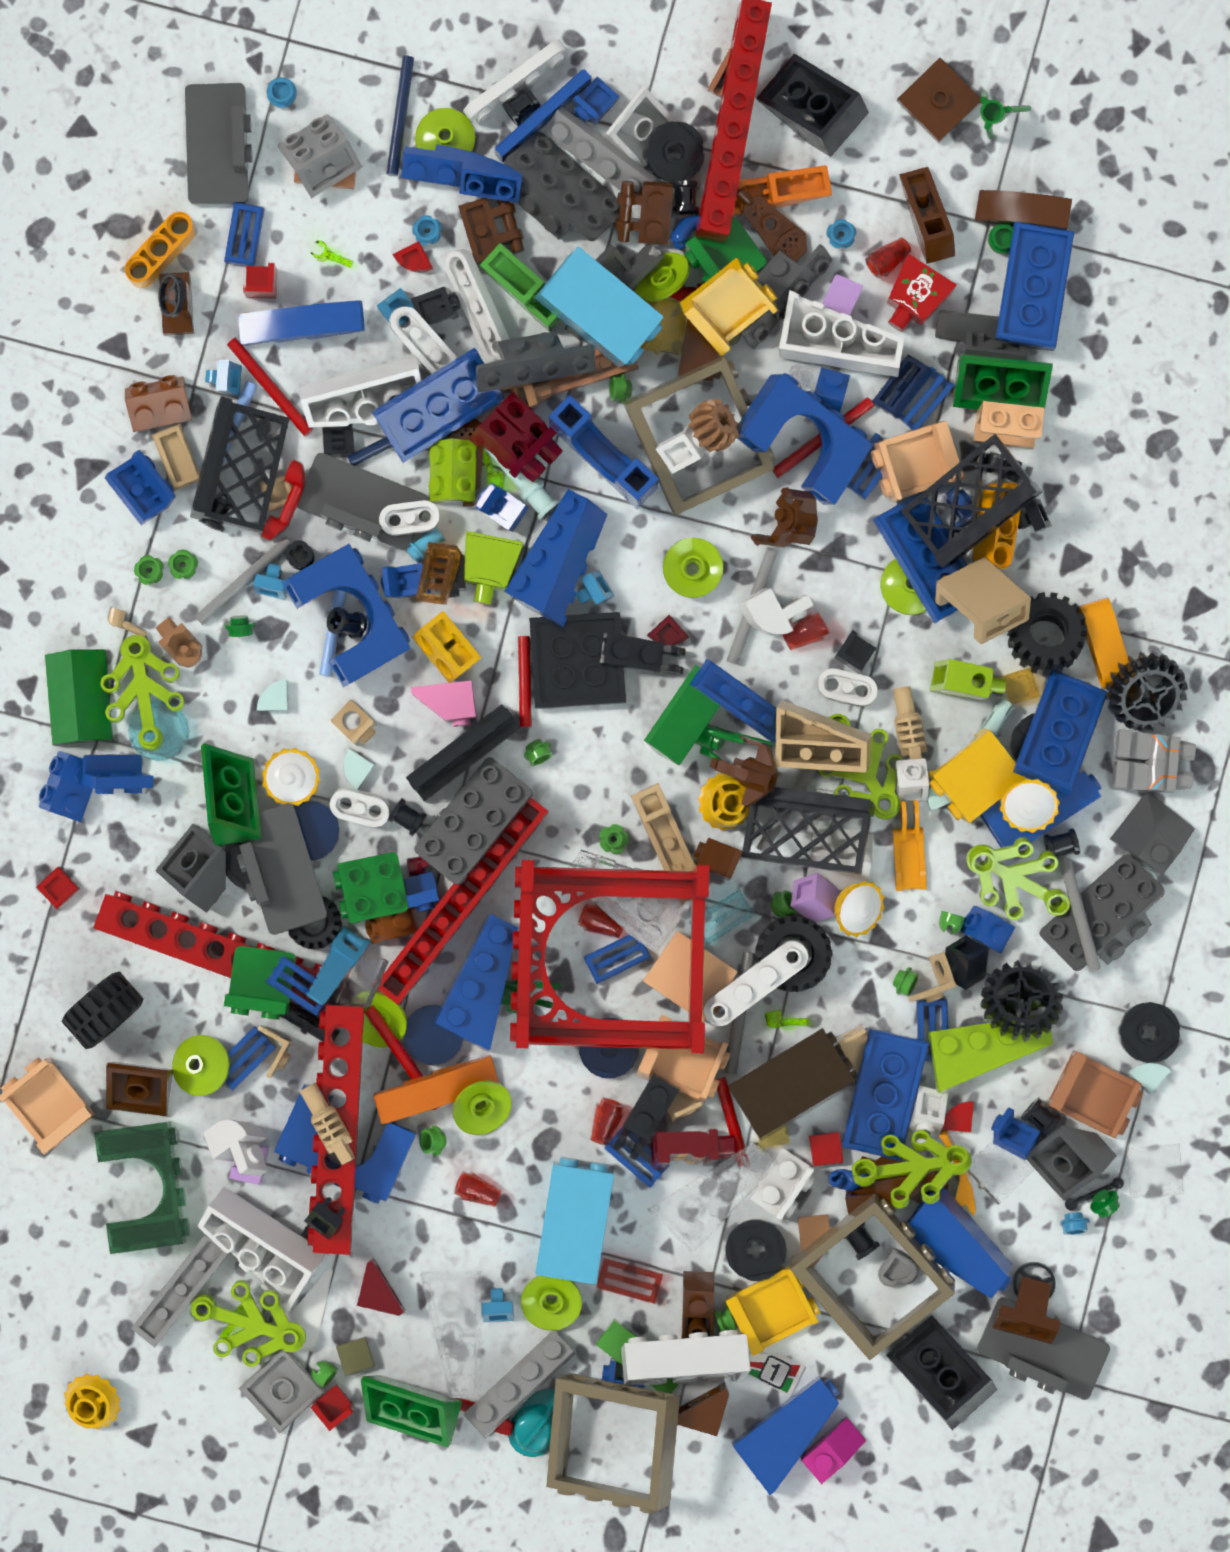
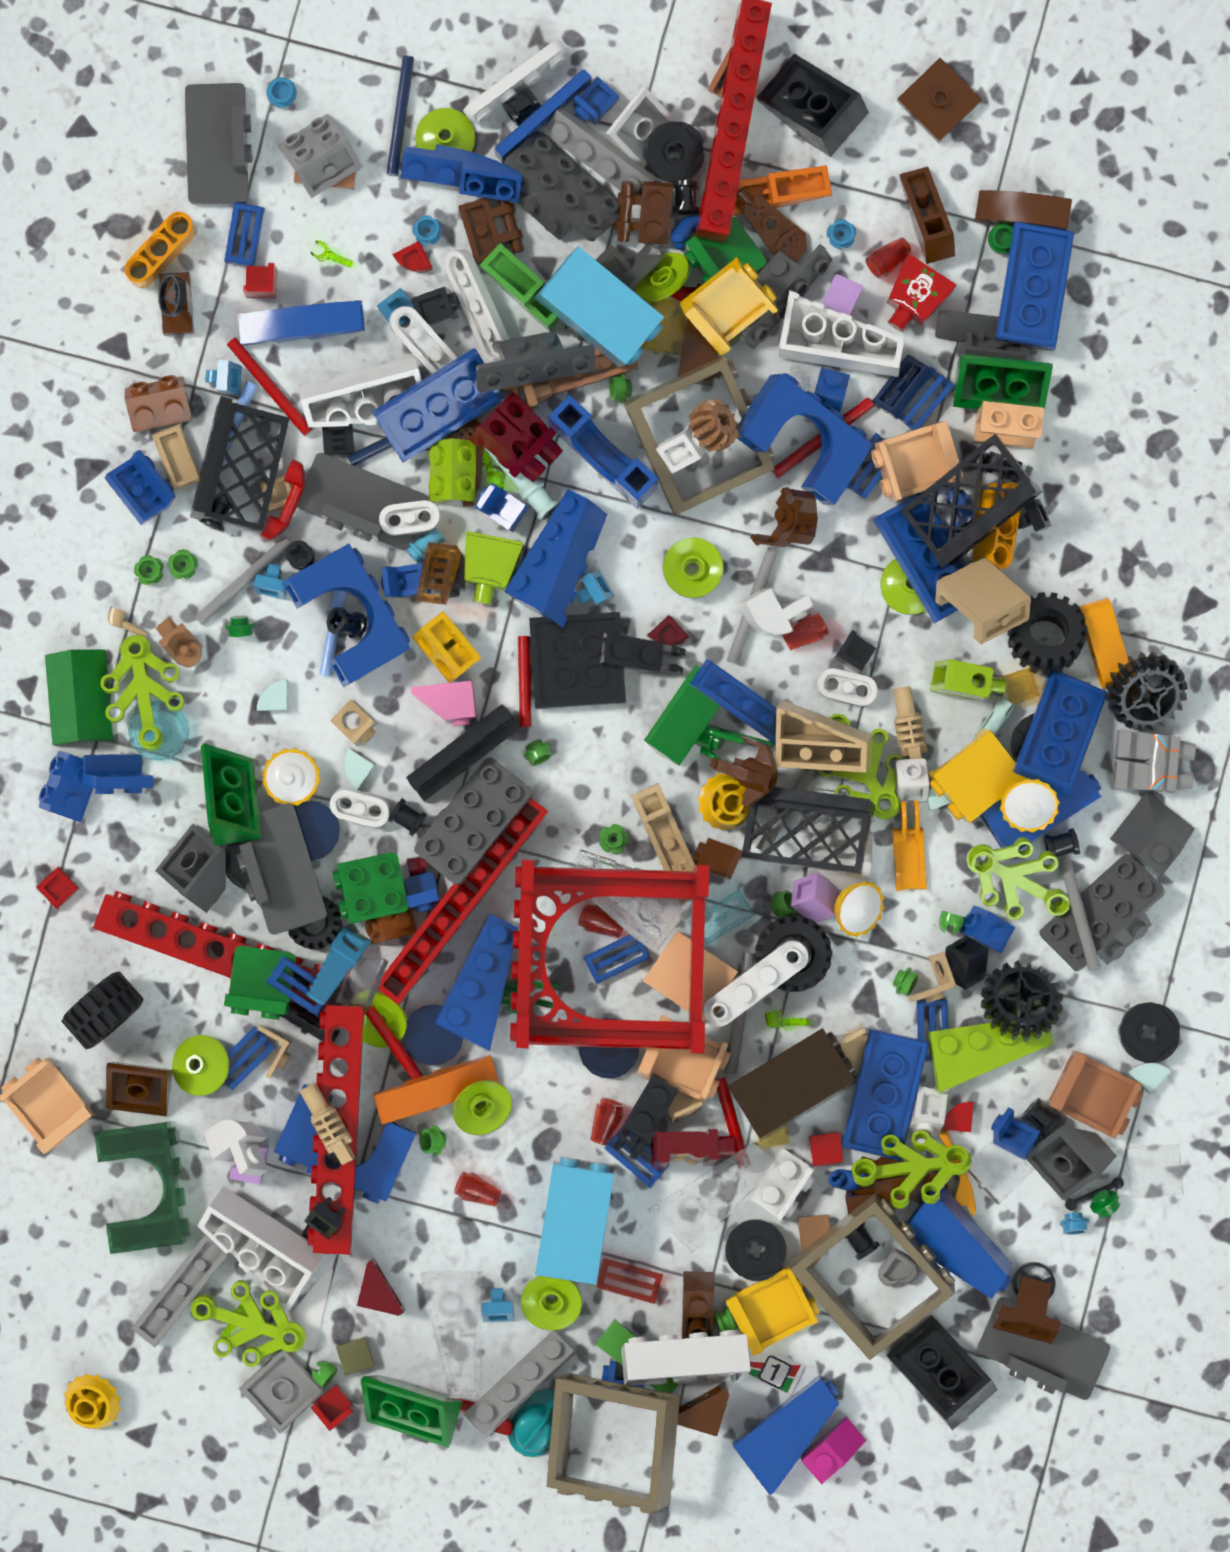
green plant [980,90,1031,139] -> none

